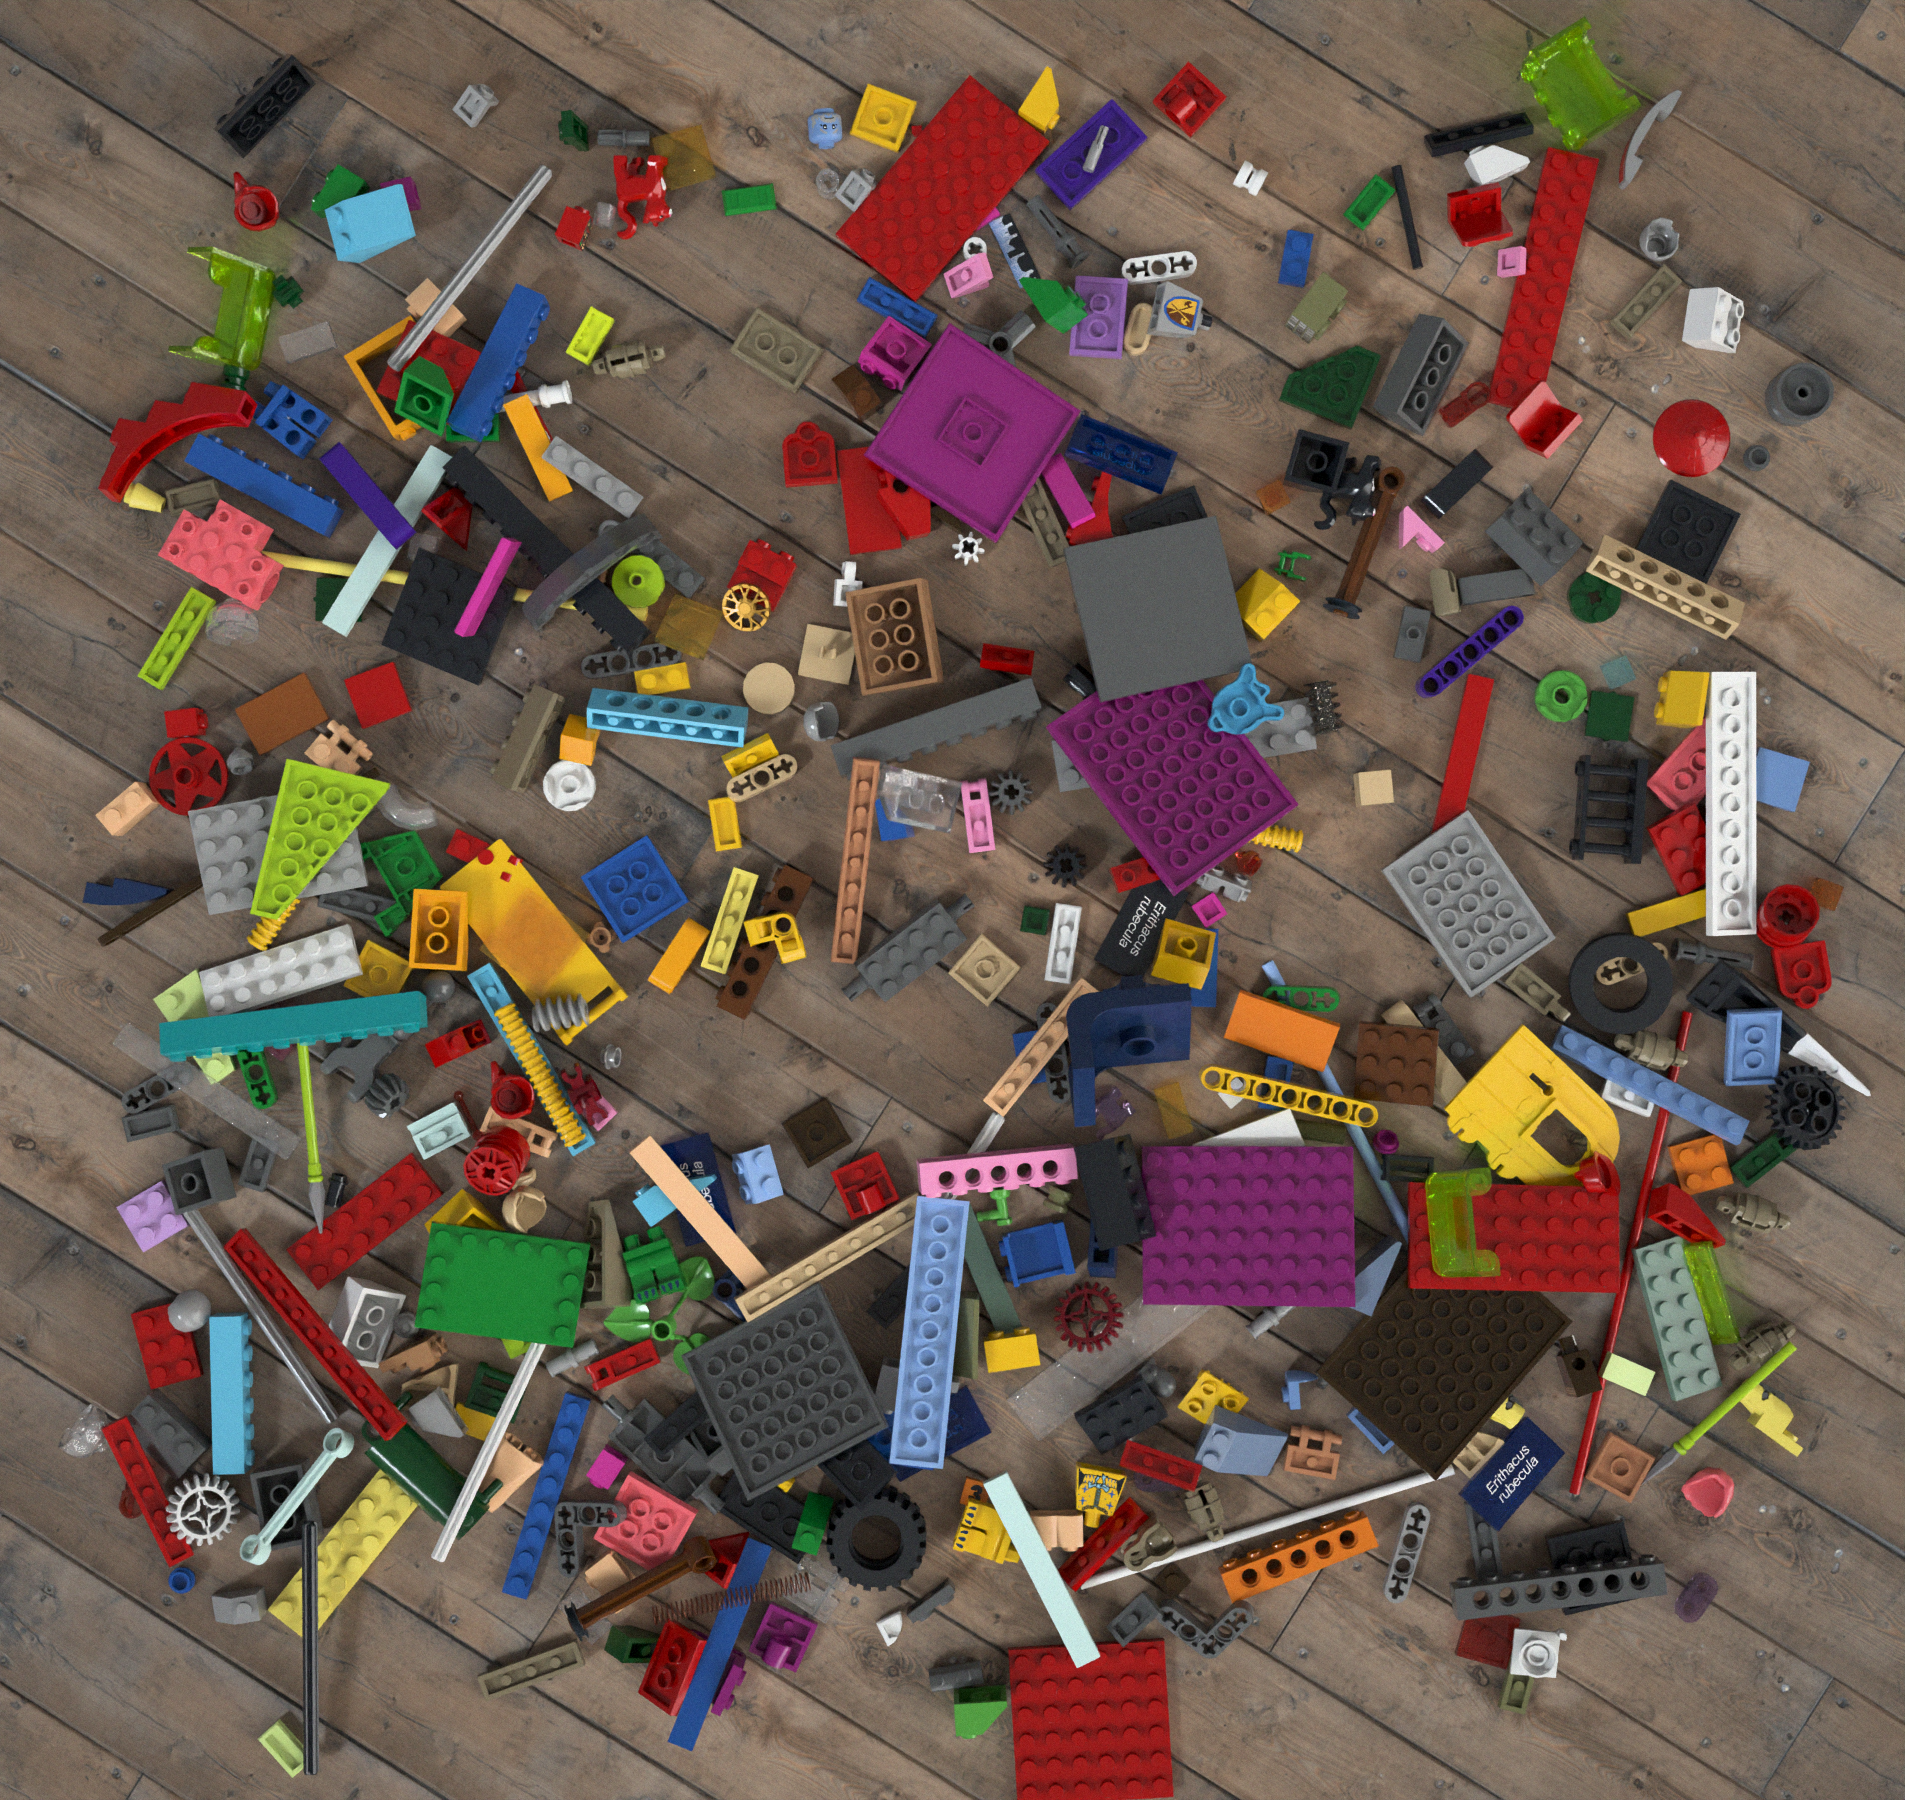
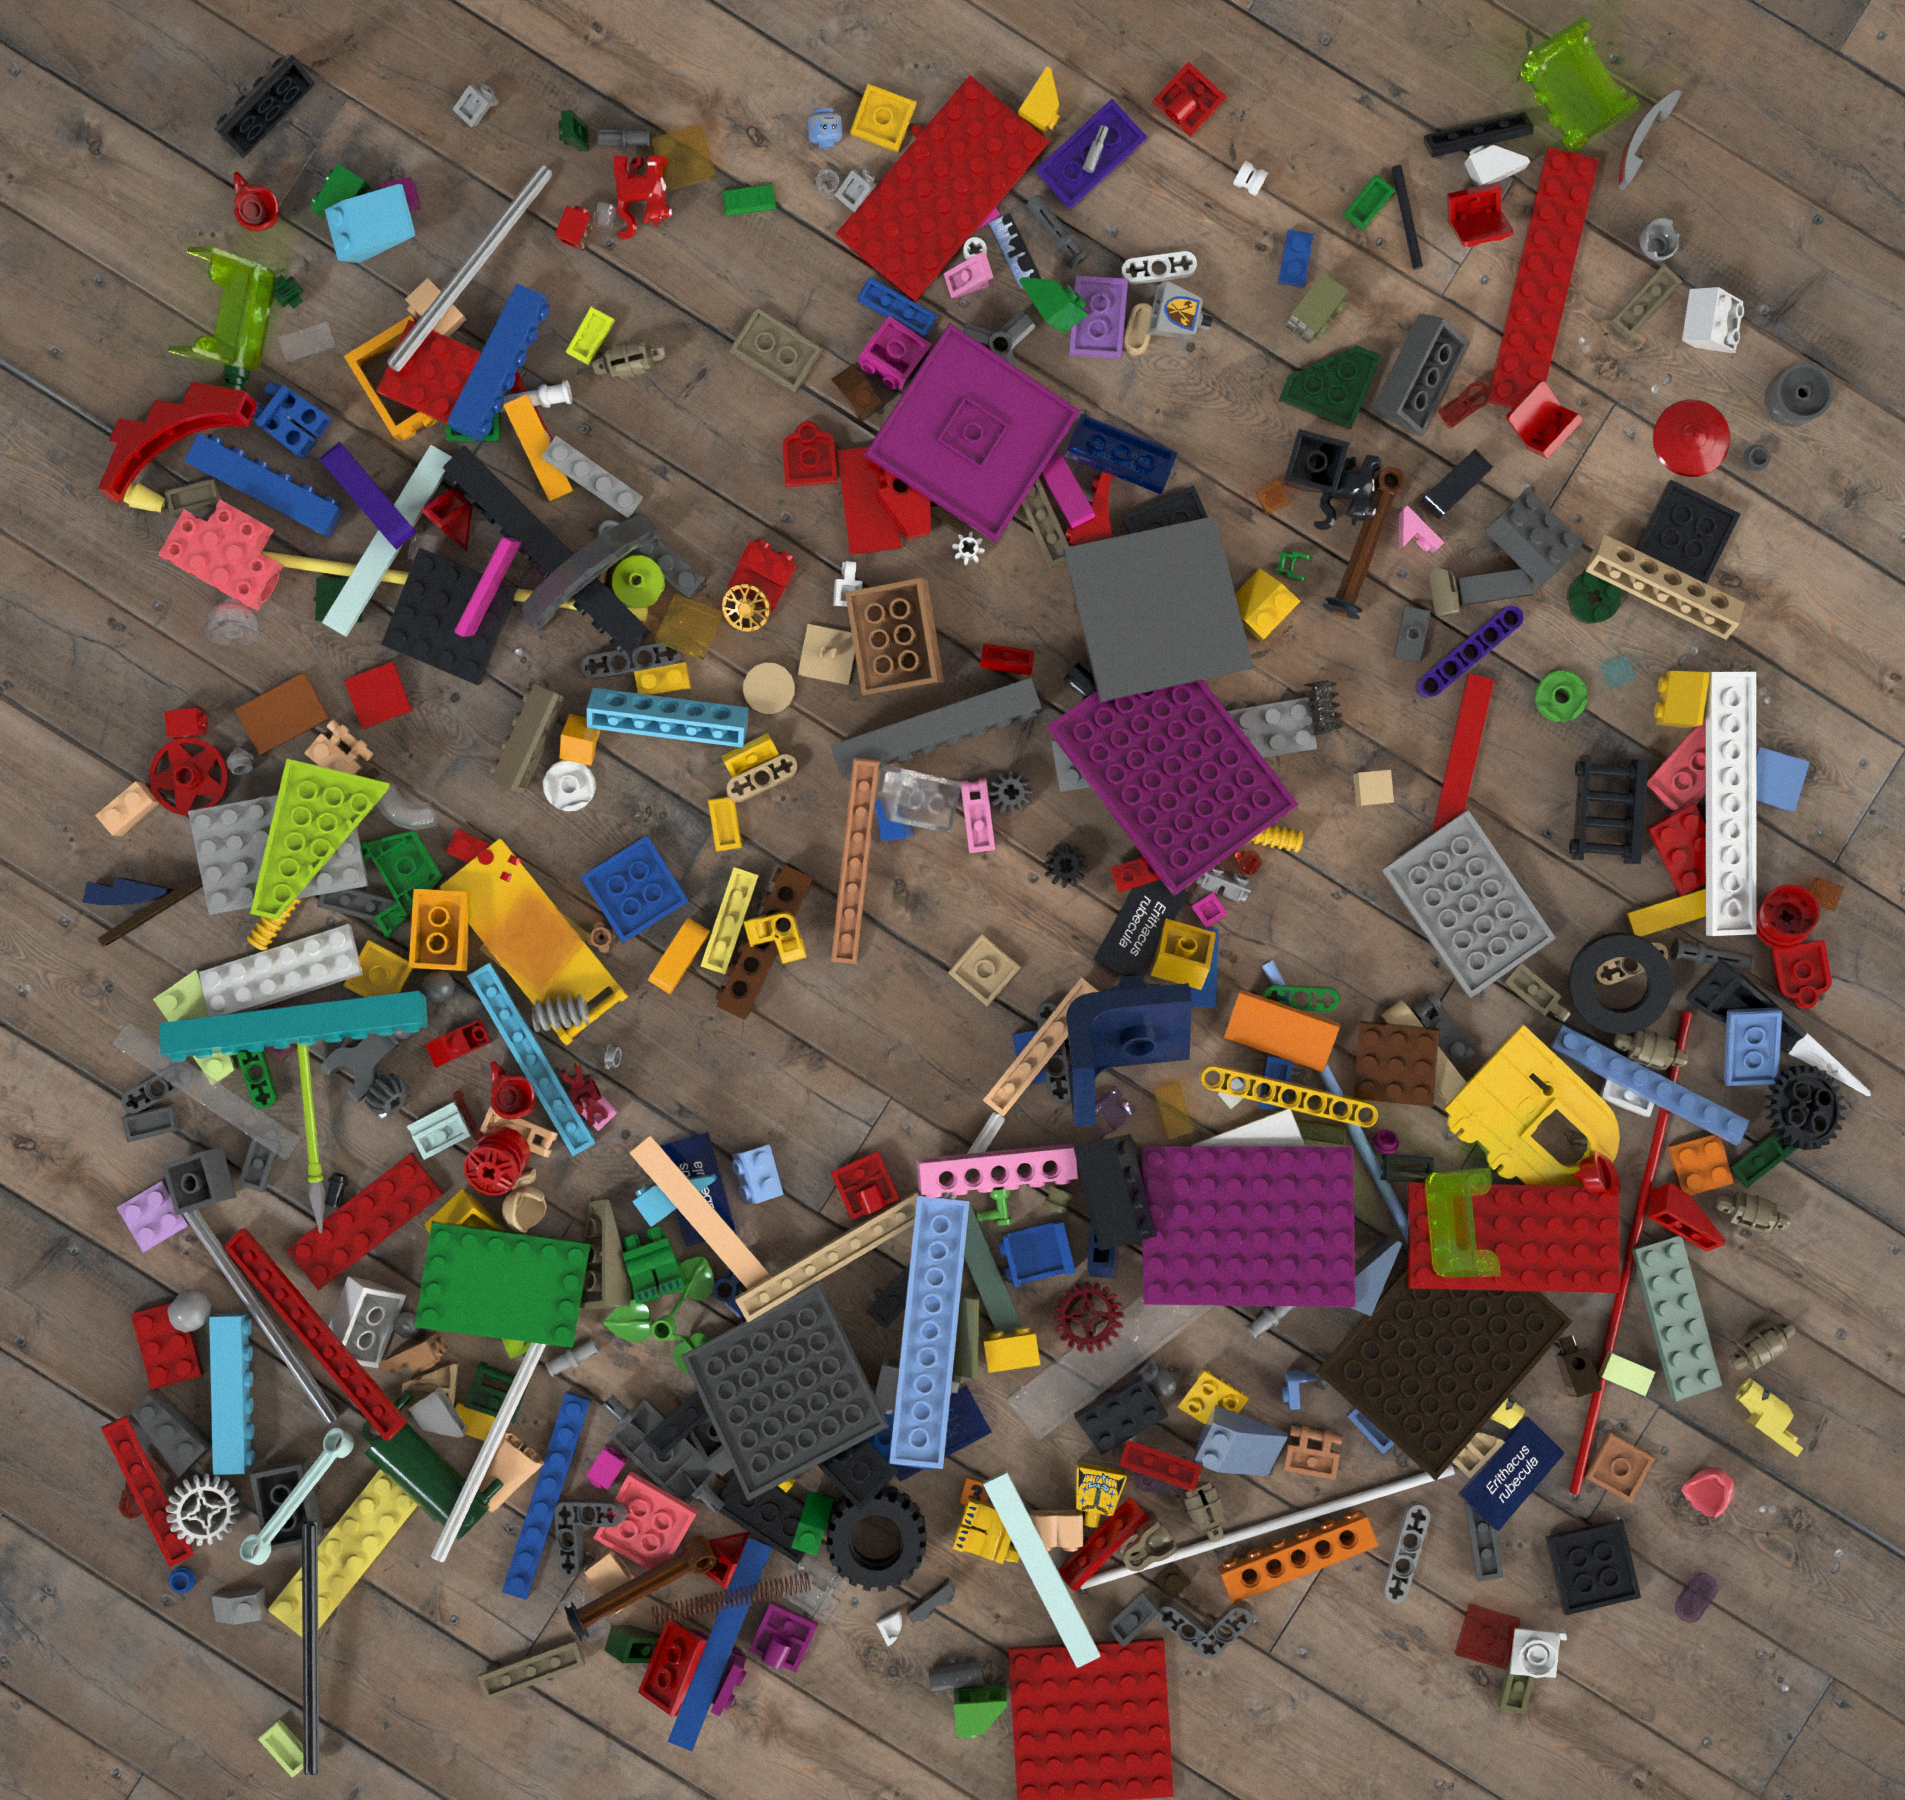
clear cylinder [58,1404,110,1458] -> none
lime plate [138,586,216,690] -> none
green slope [394,356,454,436] -> none
yellow piece [494,1003,586,1147] -> none
red plate [584,1337,661,1391] -> none
dark brown tile [782,1097,853,1168] -> none
light grey hair [803,702,839,741] -> none
dark grey plate [841,894,975,1002] -> none
dark green tile [1020,906,1050,936] -> none
white tile [1044,903,1082,984] -> none
dark azure tile [1208,663,1284,735] -> none
dark grey brick [1449,1554,1668,1621] -> none
bright pink plate [1497,246,1527,278] -> none
dark green piece [1584,690,1635,742] -> none
lime piece [1641,1341,1797,1485] -> none
clear neon green plate [1683,1241,1741,1345] -> none

